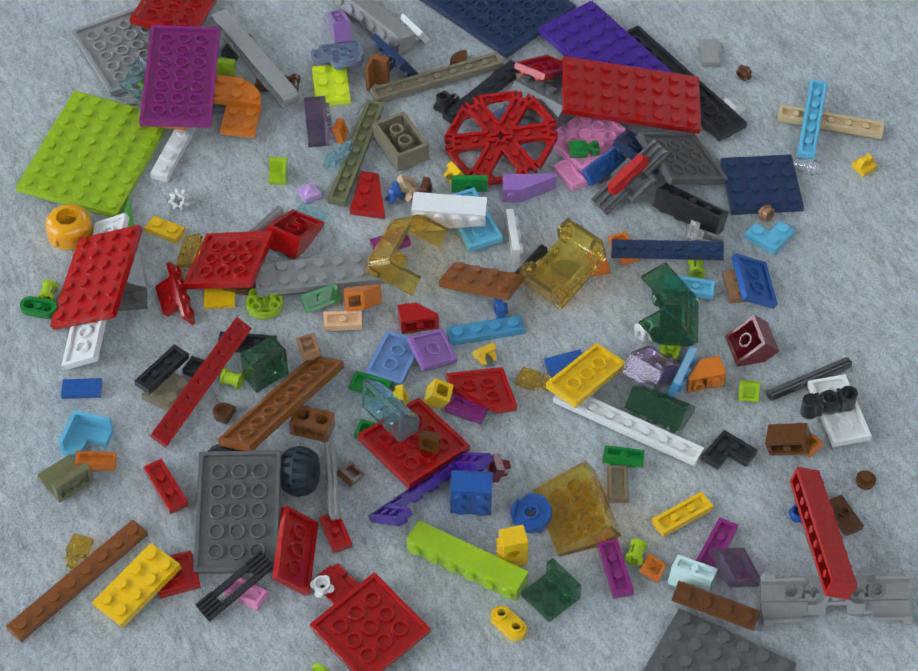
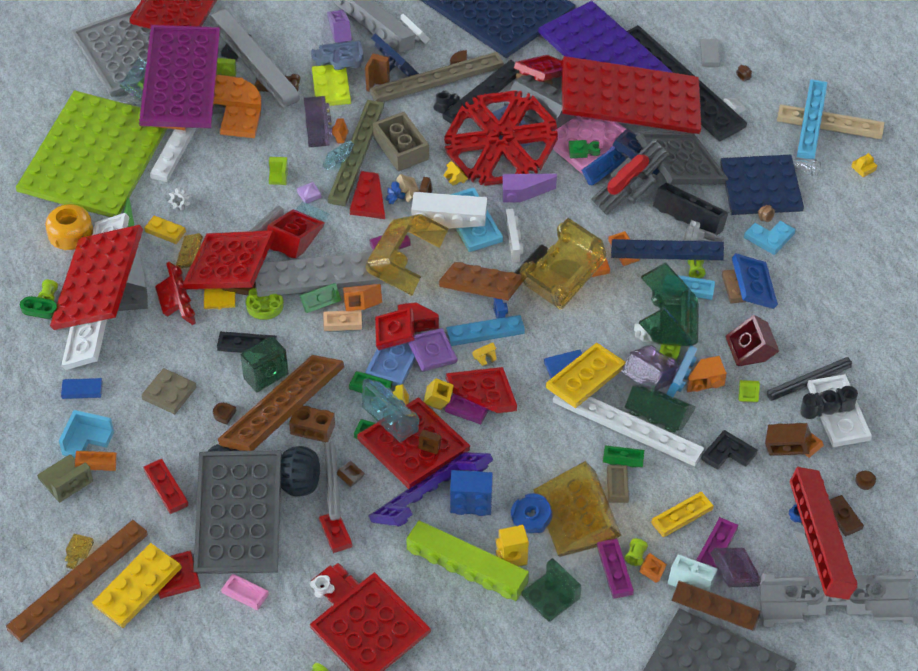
black plate [134,344,189,395] -> none
red plate [150,317,252,448] -> none
black plate [182,356,204,377] -> none
black container [195,550,274,622] -> none
lime bush [219,368,245,390] -> none
red plate [272,505,318,596] -> none
medium nougat plate [296,332,322,361] -> none
green plate [451,175,488,192] -> none
dark red tile [487,454,512,482] -> none
yellow plate [491,605,527,642] -> none
clear yellow plate [515,367,551,392] -> none
bright pink tile [553,159,587,191] -> none
none -> red tile [375,307,415,350]

